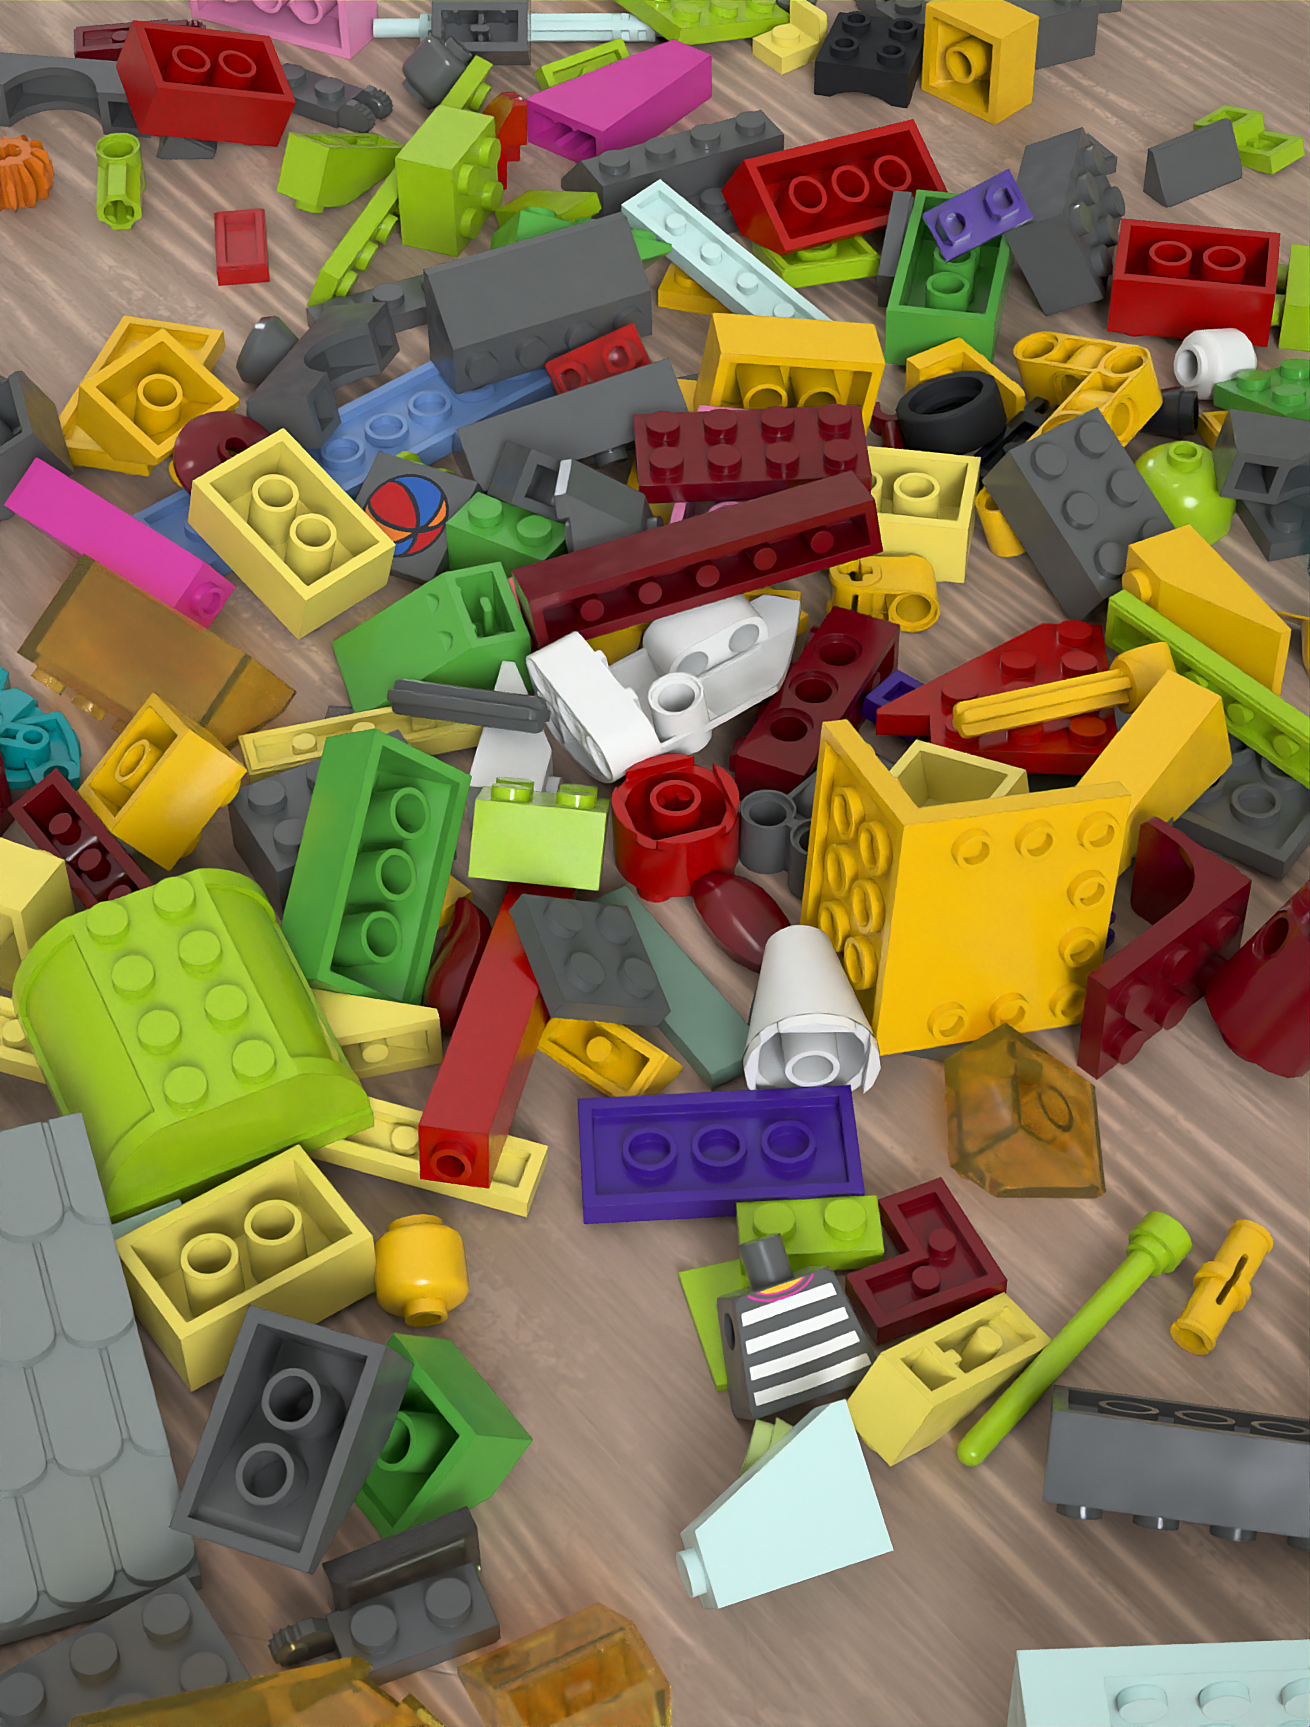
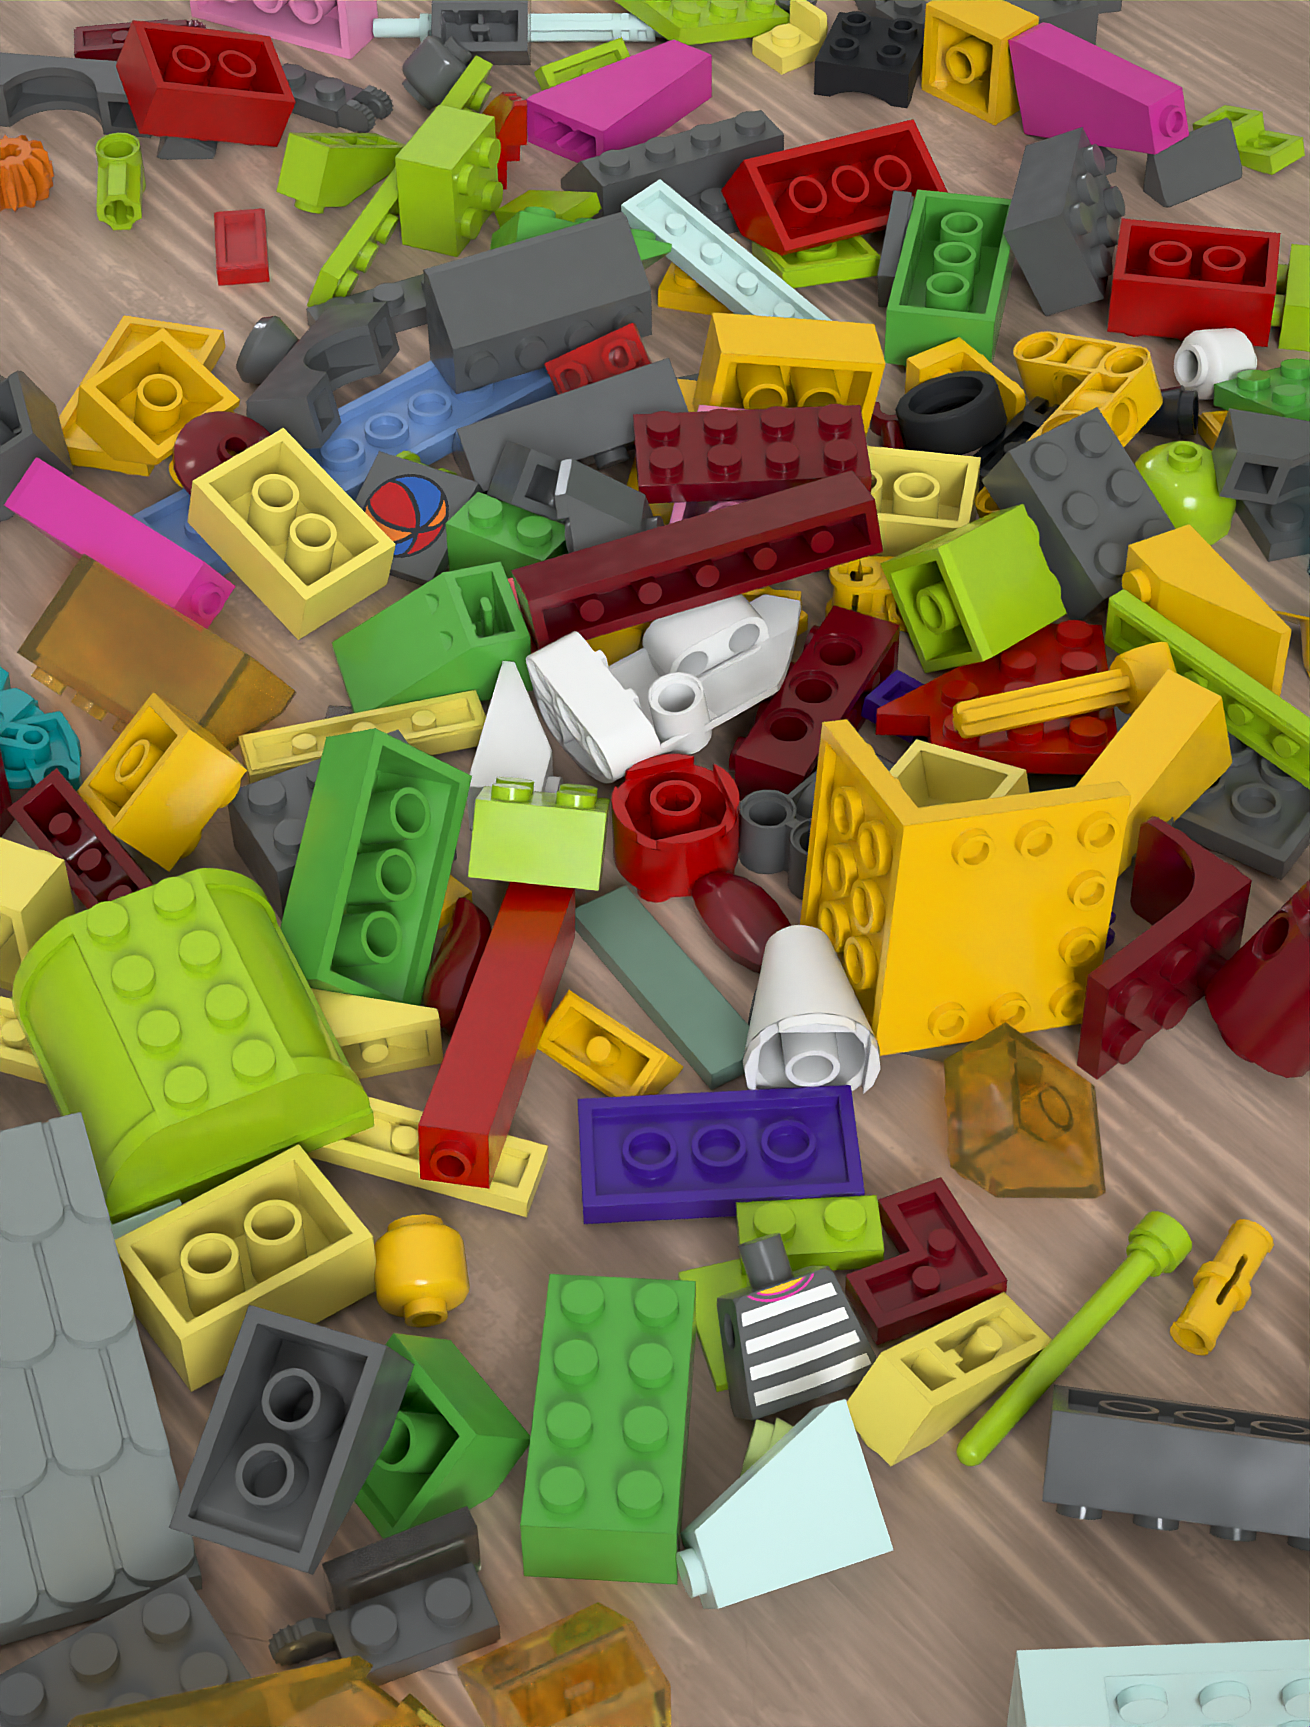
dark grey axle [387,678,550,734] -> none
dark grey plate [509,894,671,1027] -> none
dark purple hips [922,169,1033,263] -> none
none -> bright green brick [520,1274,696,1585]
none -> lime slope [880,504,1067,673]
none -> dark pink slope [1008,22,1189,155]

